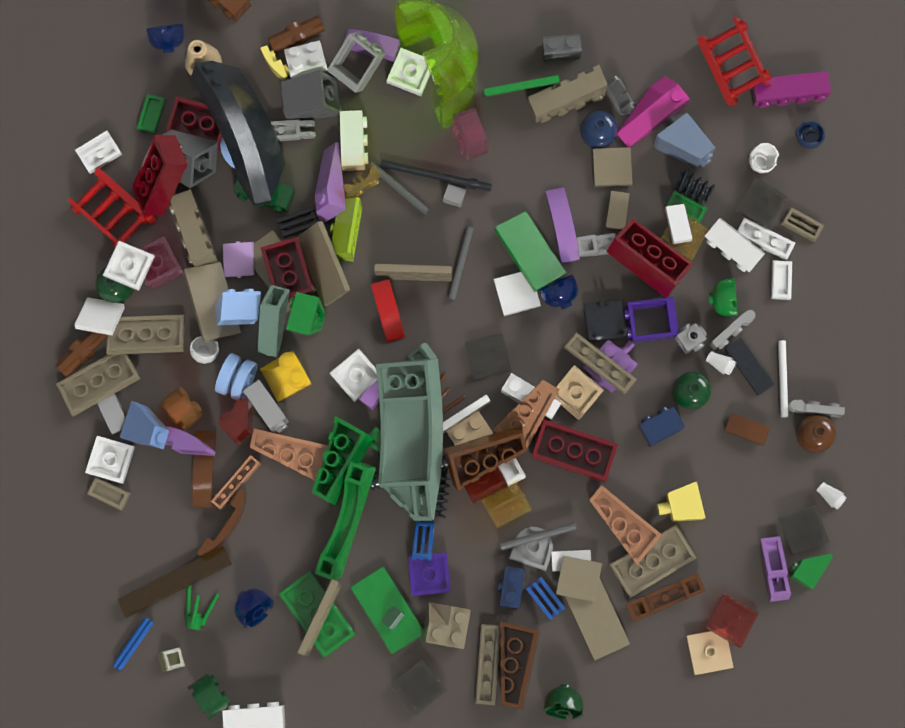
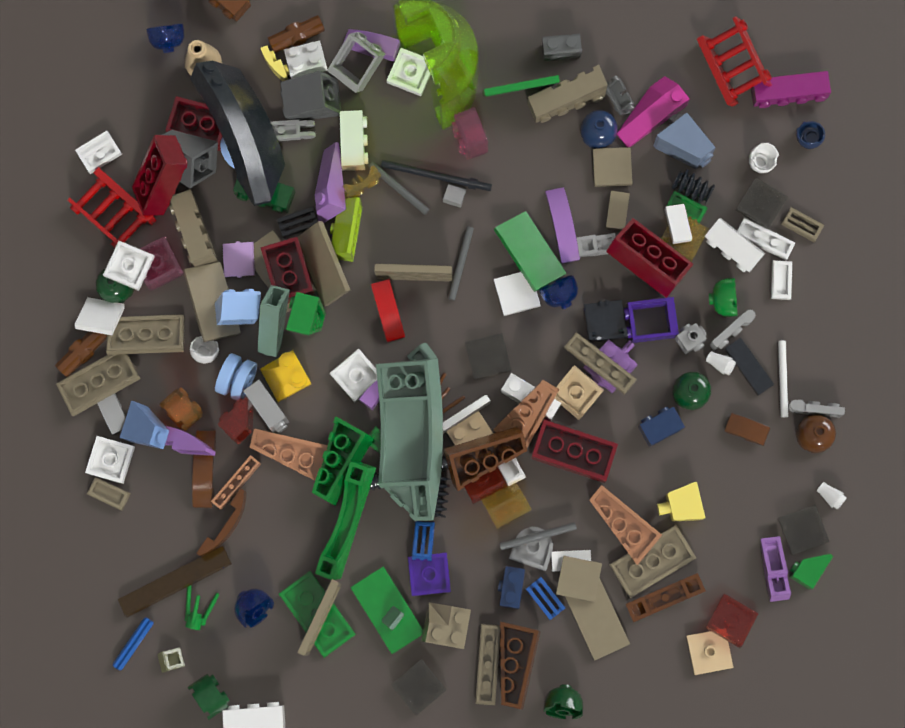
green tile [137,94,166,135] -> none

